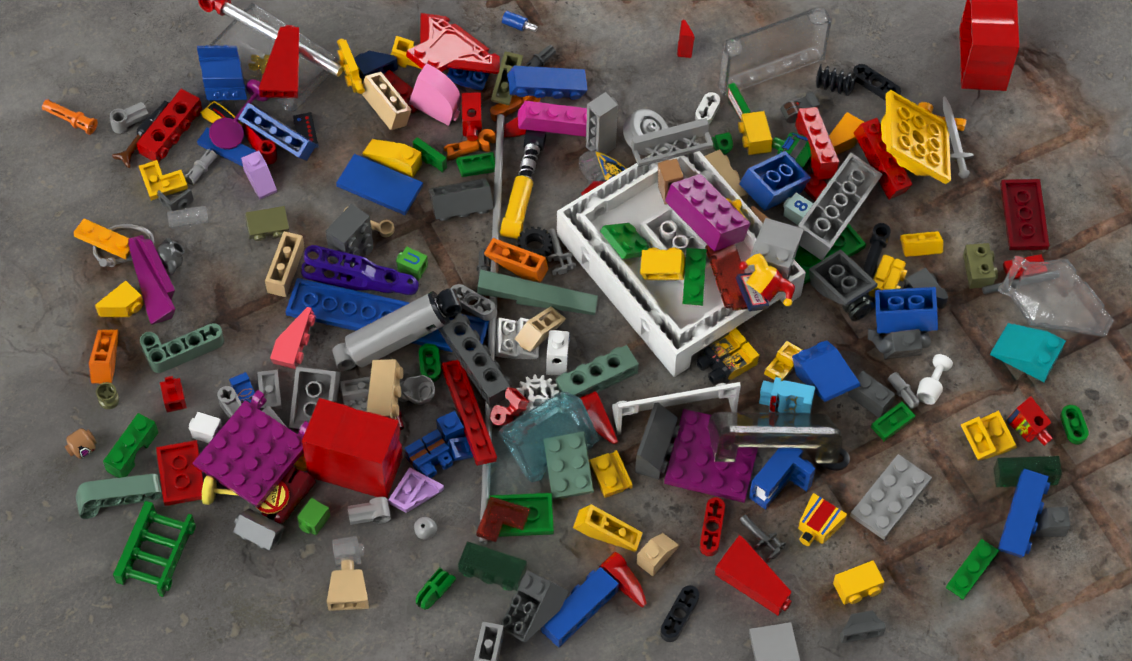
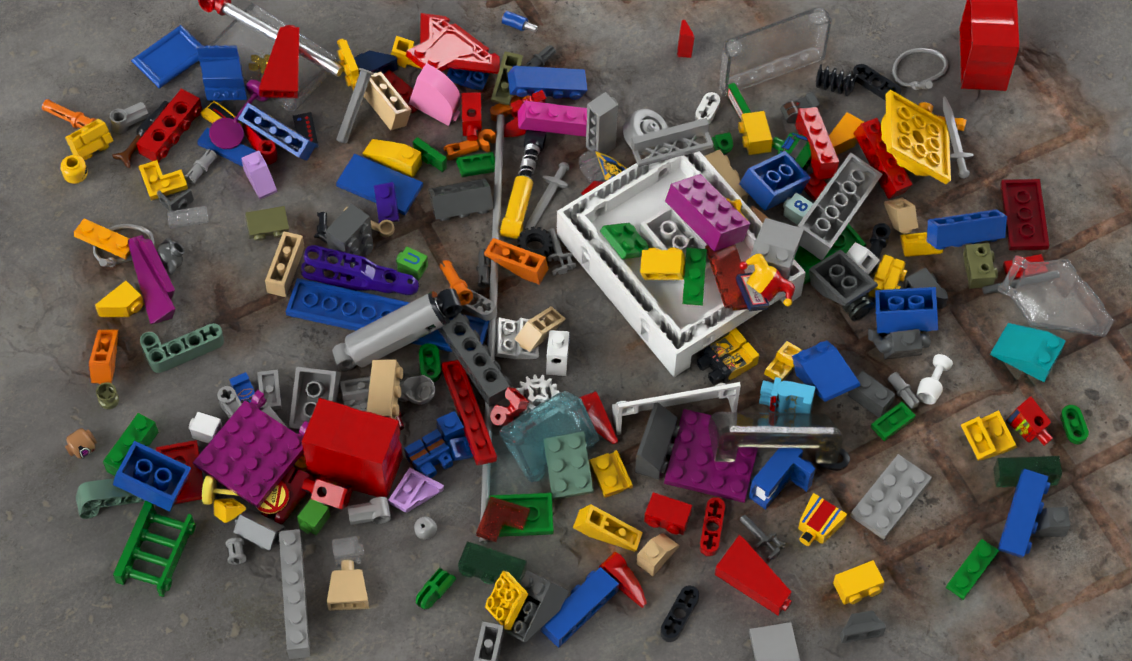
red brick [160,376,187,413] -> none
coral slope [270,307,316,369] -> none
sand green slope [477,269,598,315] -> none
sand green brick [556,345,639,407] -> none
medium nougat brick [658,158,684,205] -> none
none -> yellow head [61,155,88,184]
none -> yellow brick [65,119,114,160]
none -> blue brick [113,441,191,512]
none -> blue piece [131,25,203,89]
none -> yellow slope [214,498,246,523]
none -> light grey bush [225,538,247,565]
none -> light grey brick [279,529,311,659]
none -> torso [302,477,354,509]
none -> black piece [314,212,328,244]
none -> light grey axle [336,68,374,143]
none -> dark purple plate [374,182,400,223]
none -> orange pin [439,260,473,305]
none -> yellow tile [485,571,528,630]
none -> red piece [510,90,547,119]
none -> light grey sword [524,162,570,233]
none -> red brick [644,492,692,535]
none -> white brick [846,242,880,275]
none -> tan slope [884,197,918,234]
none -> light grey piece [892,48,948,90]
none -> blue brick [927,209,1007,250]

